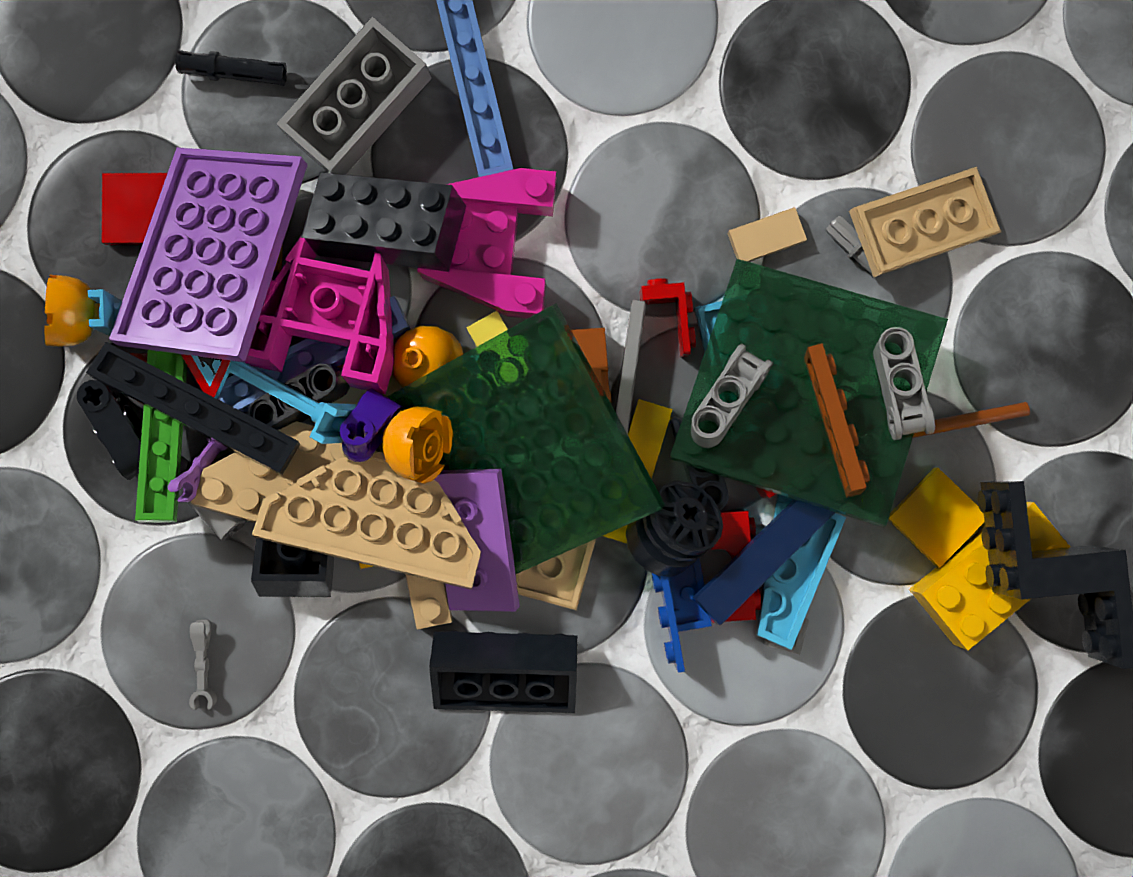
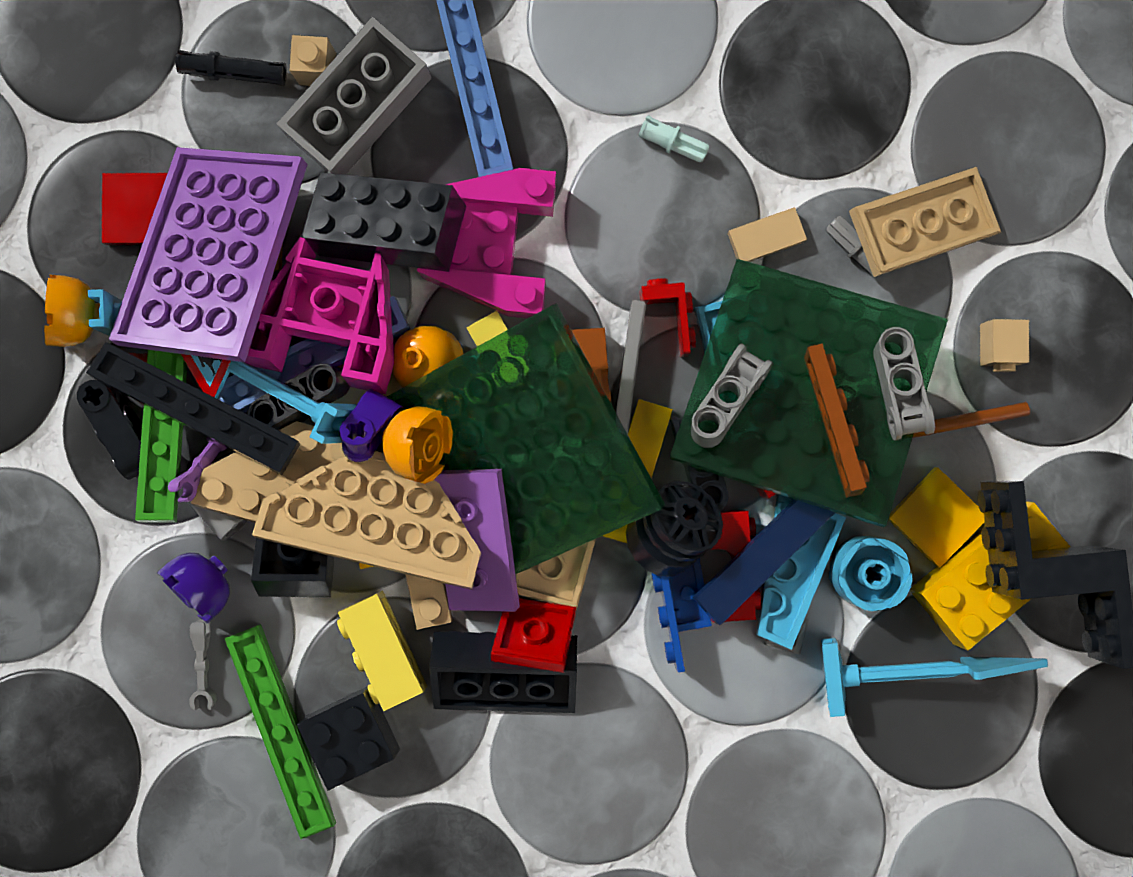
none -> dark purple cylinder [157,553,230,624]
none -> bright green tile [225,624,336,839]
none -> tan brick [289,35,336,86]
none -> black brick [297,686,400,791]
none -> light yellow brick [337,590,427,711]
none -> red tile [491,598,576,673]
none -> light aqua axle [639,115,709,162]
none -> medium azure piece [821,638,1048,717]
none -> medium azure brick [829,536,912,611]
none -> tan brick [980,319,1029,372]

